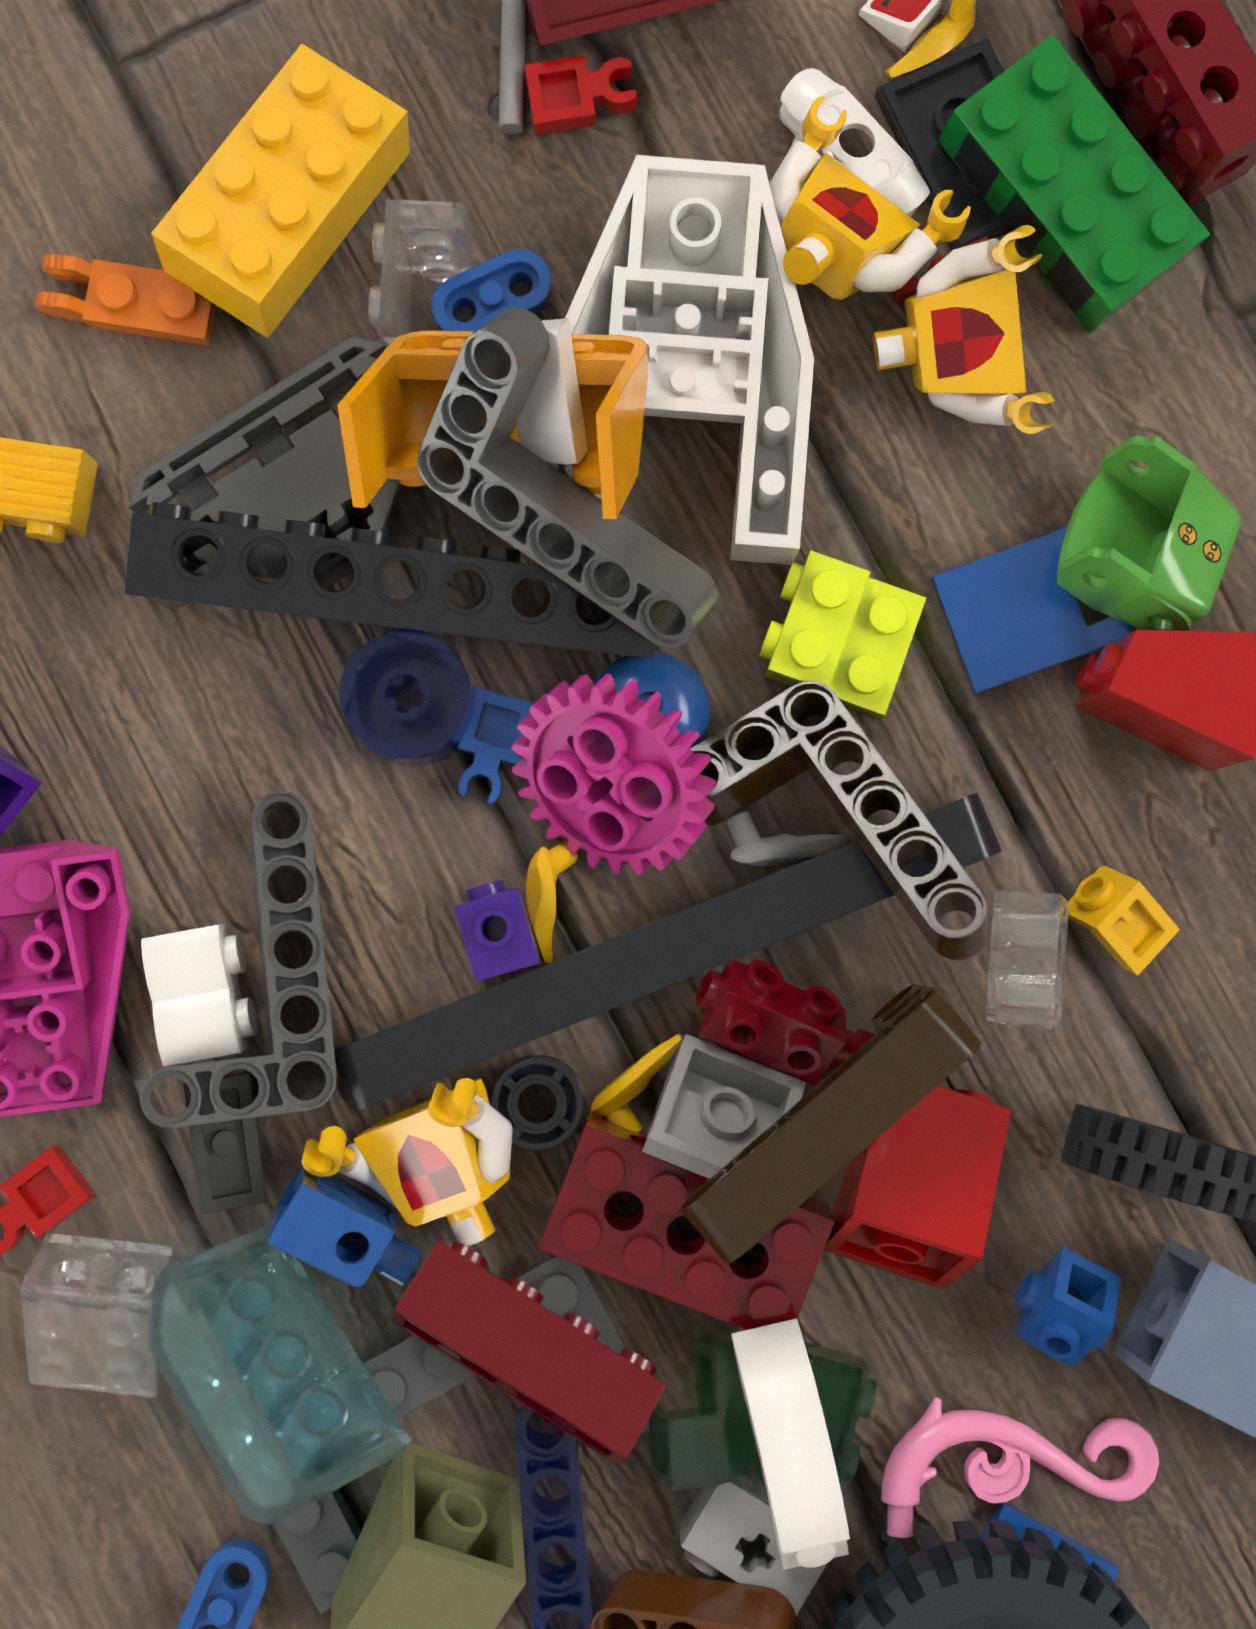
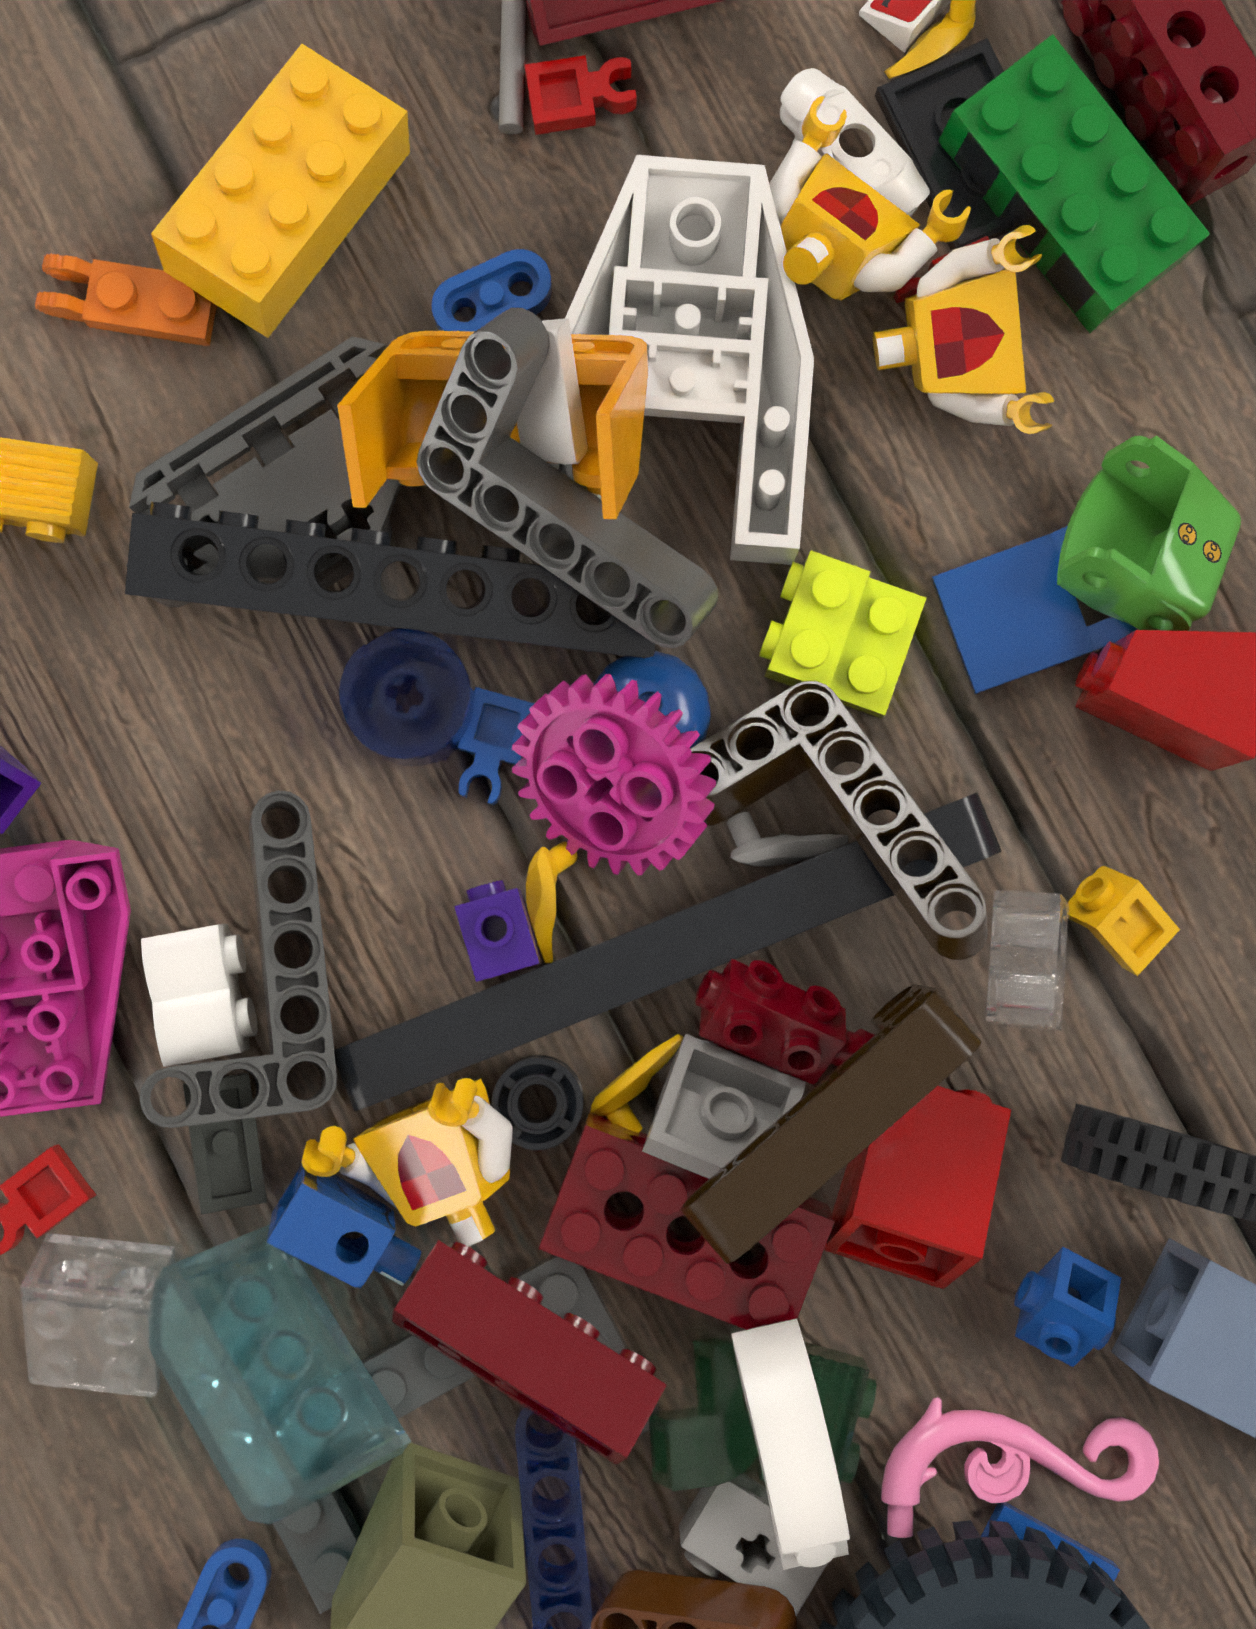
clear bracket [369,199,476,348] -> none

